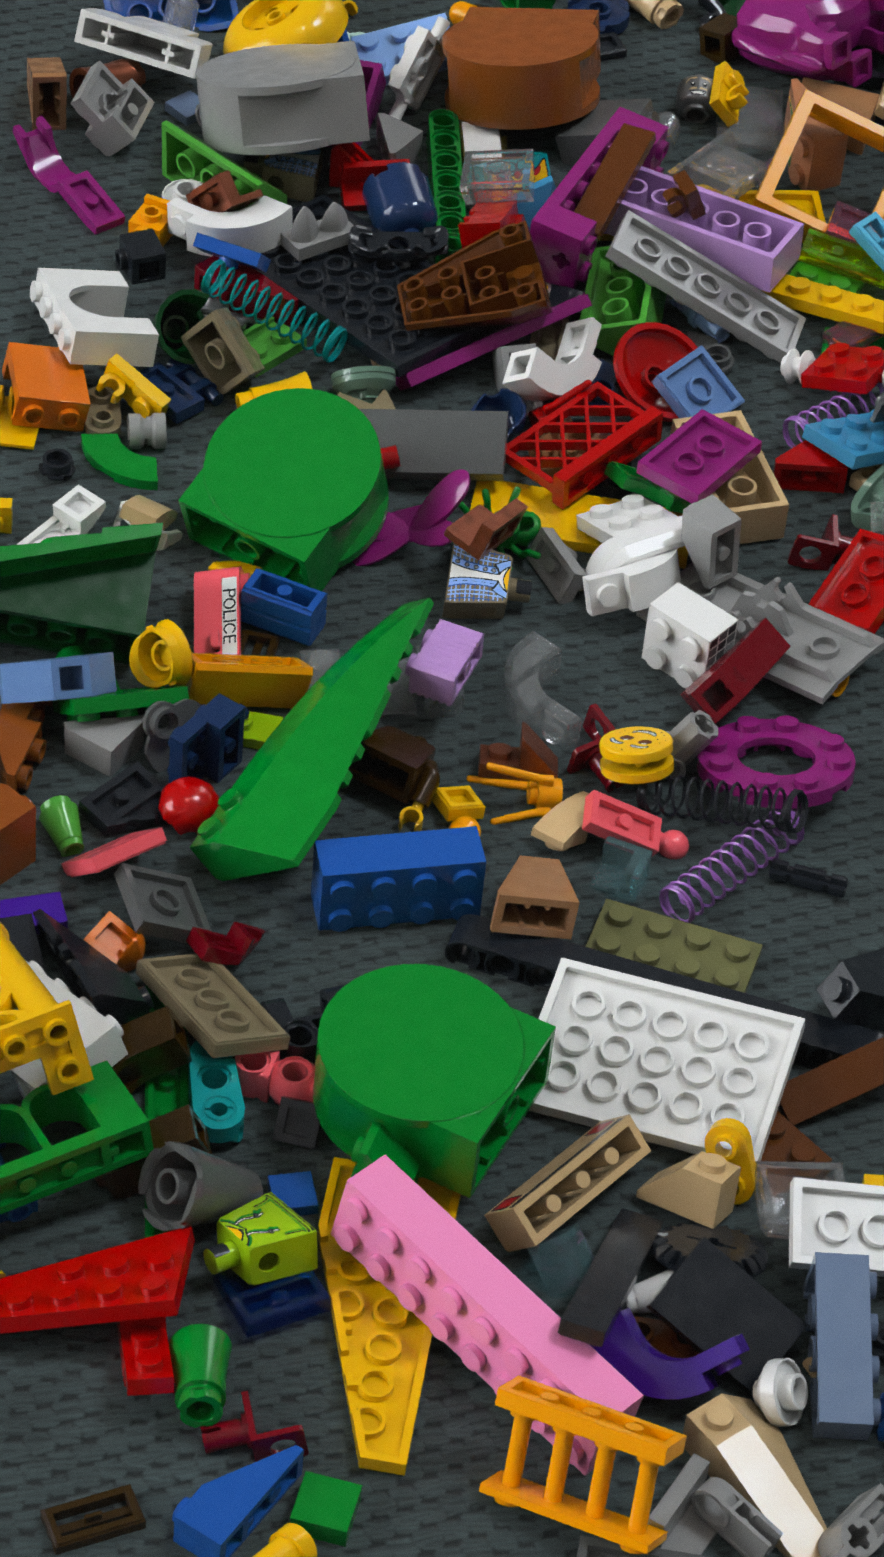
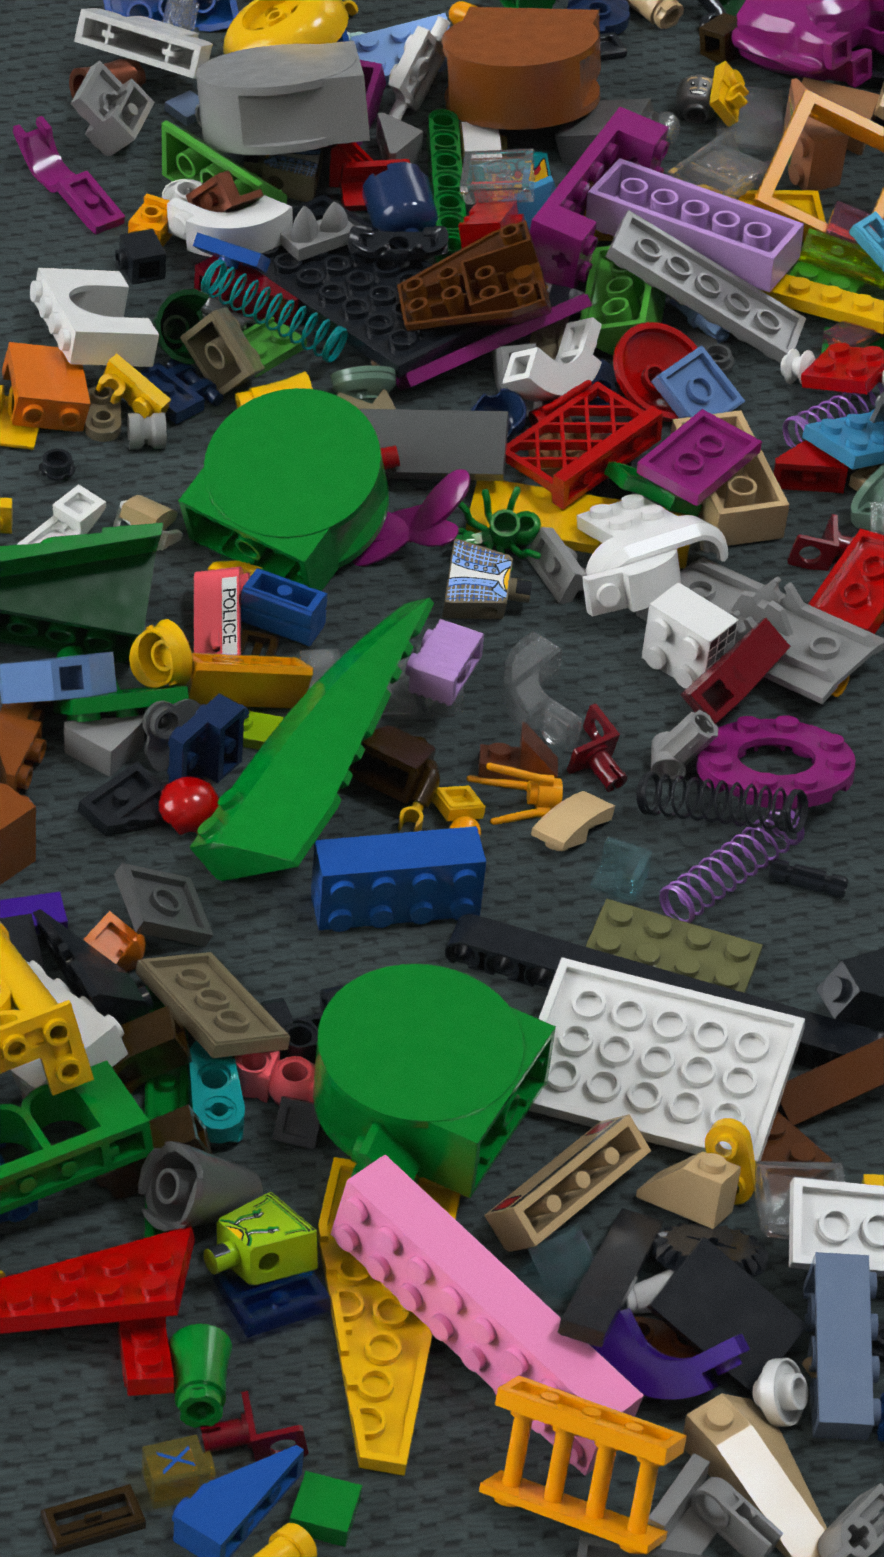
medium nougat slope [27,57,67,130] -> none
bright green cone [39,795,84,857] -> none
coral tile [61,827,167,877] -> none
green tile [81,434,158,490] -> none
dark red slope [186,921,265,965] -> none
blue tile [267,1171,319,1216] -> none
copper panel [444,498,528,560] -> none
medium nougat slope [490,855,580,939] -> none
reddish brown tile [574,123,656,242] -> none
coral plate [582,790,689,859] -> none
yellow head [599,726,674,784] -> none
reddish brown tile [662,170,706,220] -> none
light grey slope [681,494,742,590] -> none
none -> clear yellow brick [141,1434,215,1509]

